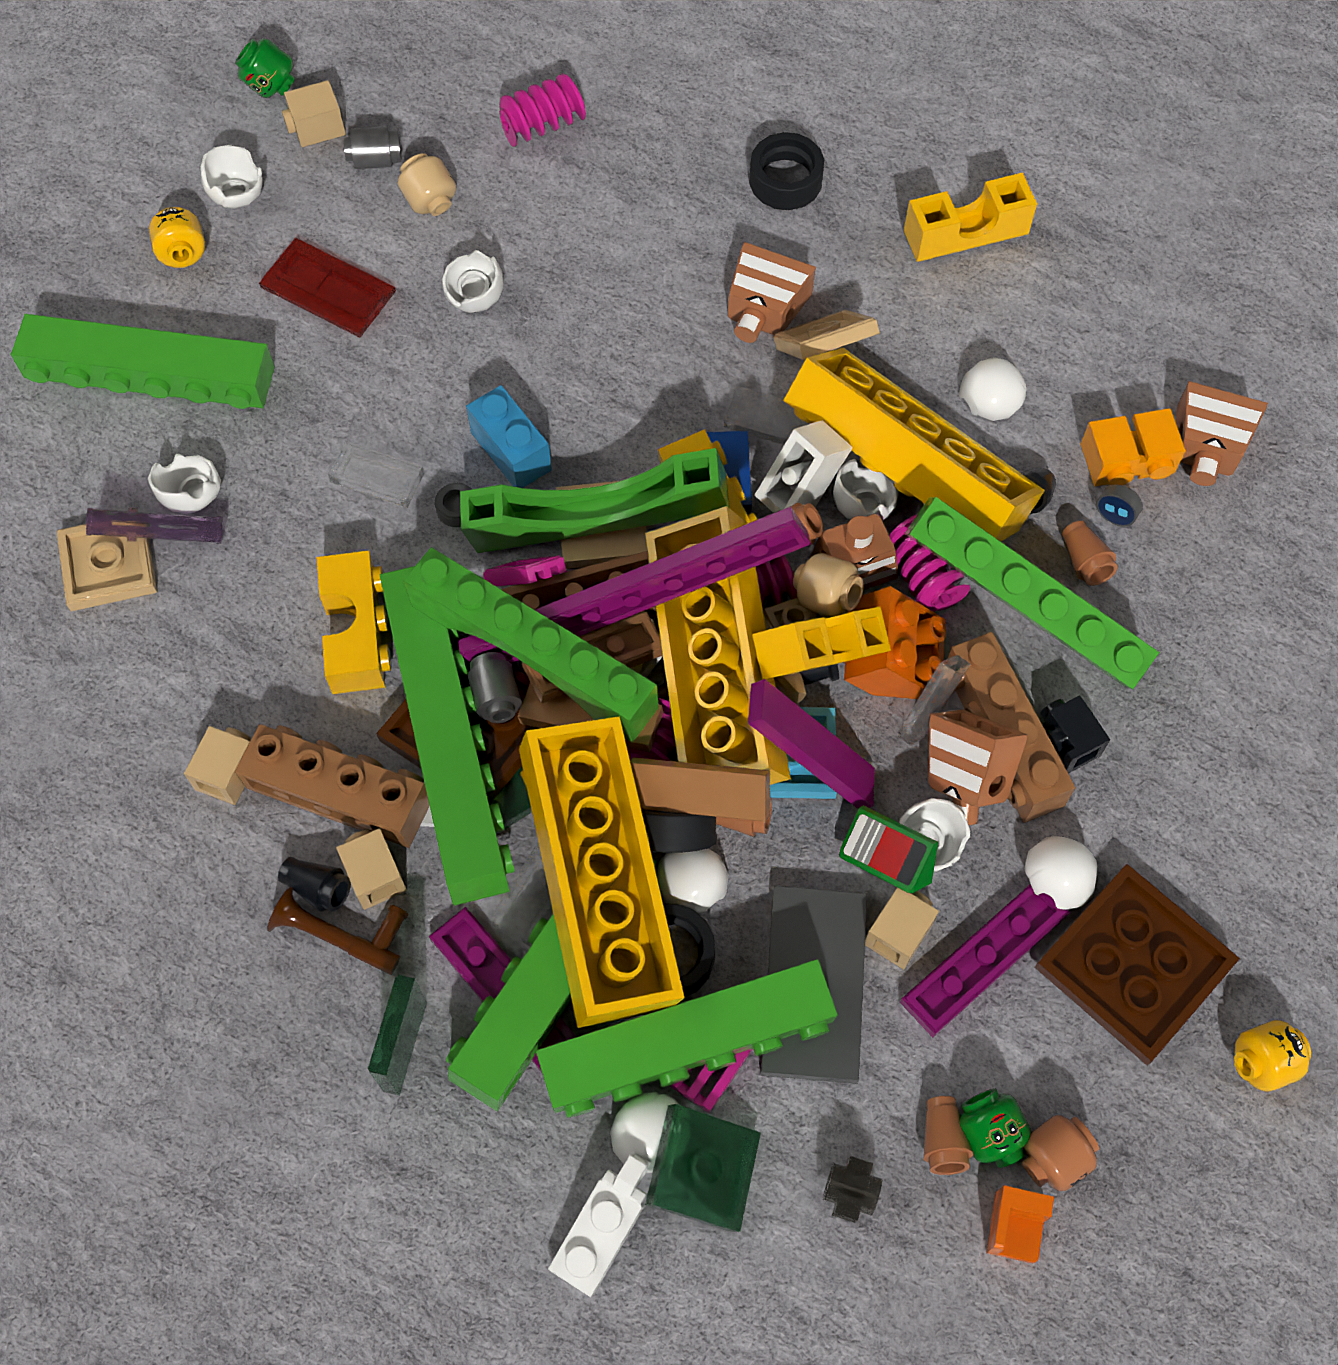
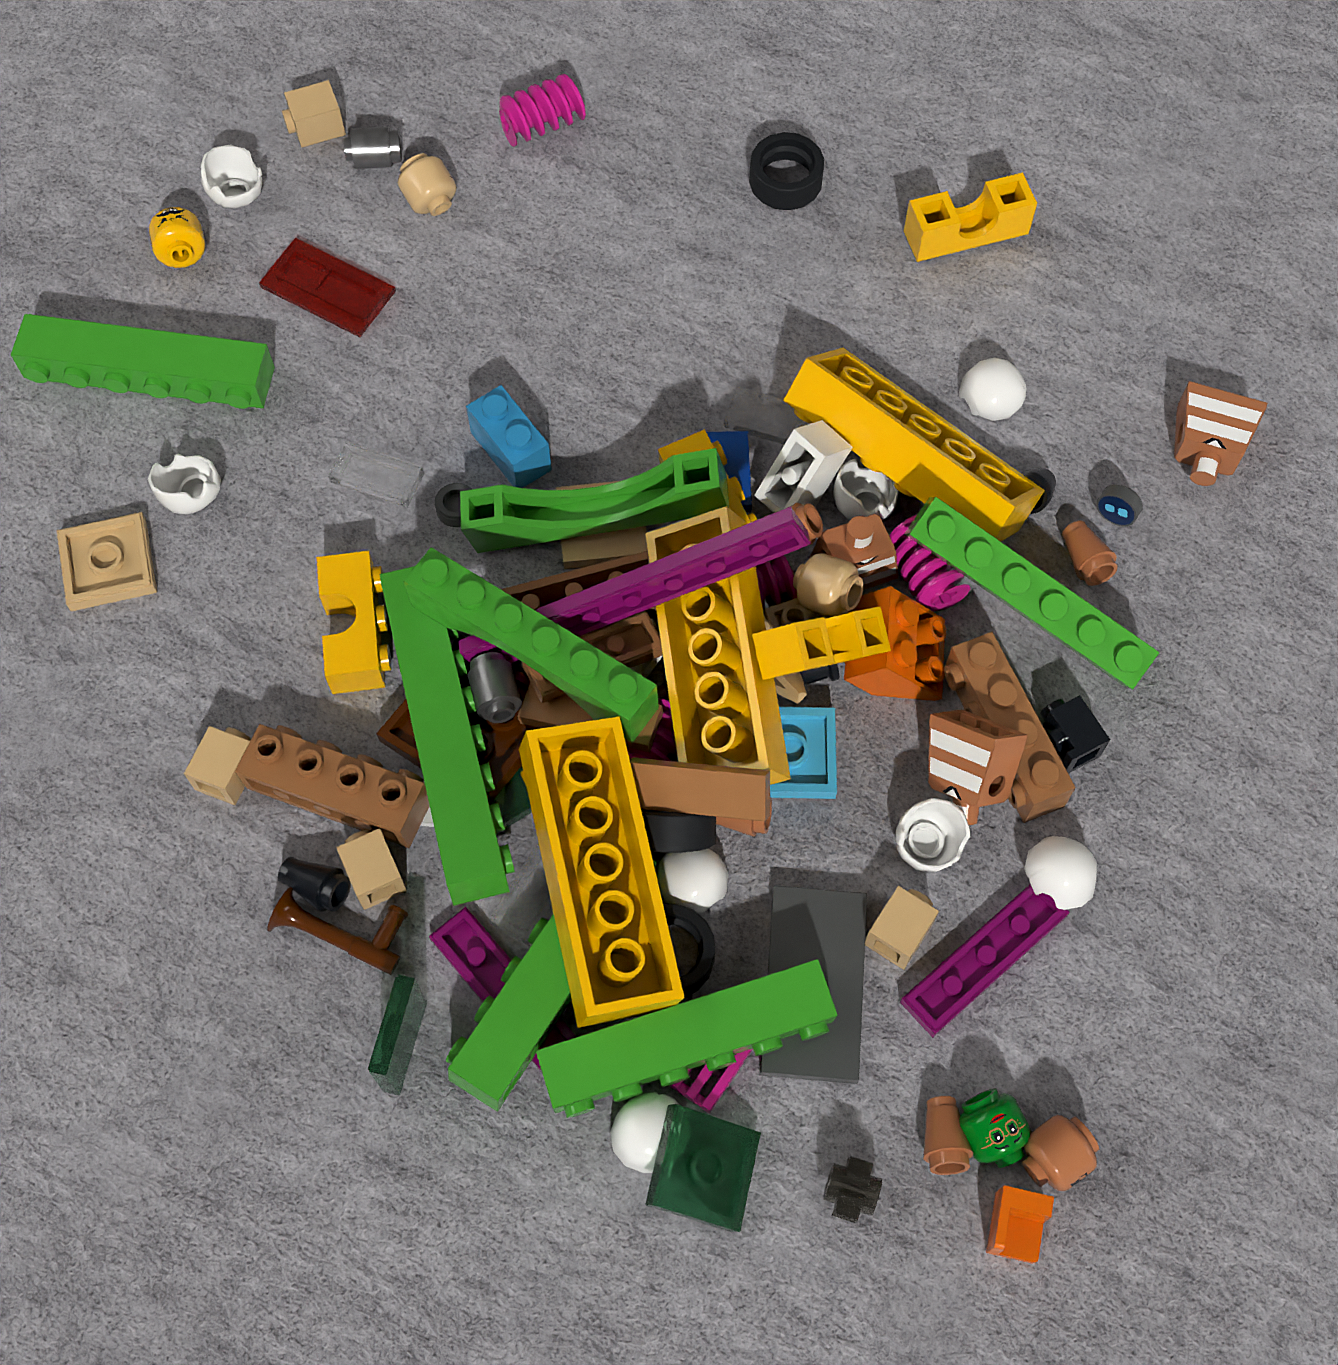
clear purple pin [86,507,222,544] -> none
green head [235,38,295,98] -> none
white hair [442,250,504,313] -> none
dark pink tile [483,555,567,586] -> none
white hinge [548,1153,651,1297] -> none
nougat torso [728,242,816,343] -> none
magenta tile [748,679,875,809] -> none
tan tile [773,310,880,360] -> none
slope [839,805,938,893] -> none
clear tile [898,655,970,746] -> none
reddish brown plate [1034,864,1240,1066] -> none
light orange piece [1080,408,1186,487] -> none
yellow head [1234,1020,1311,1092] -> none

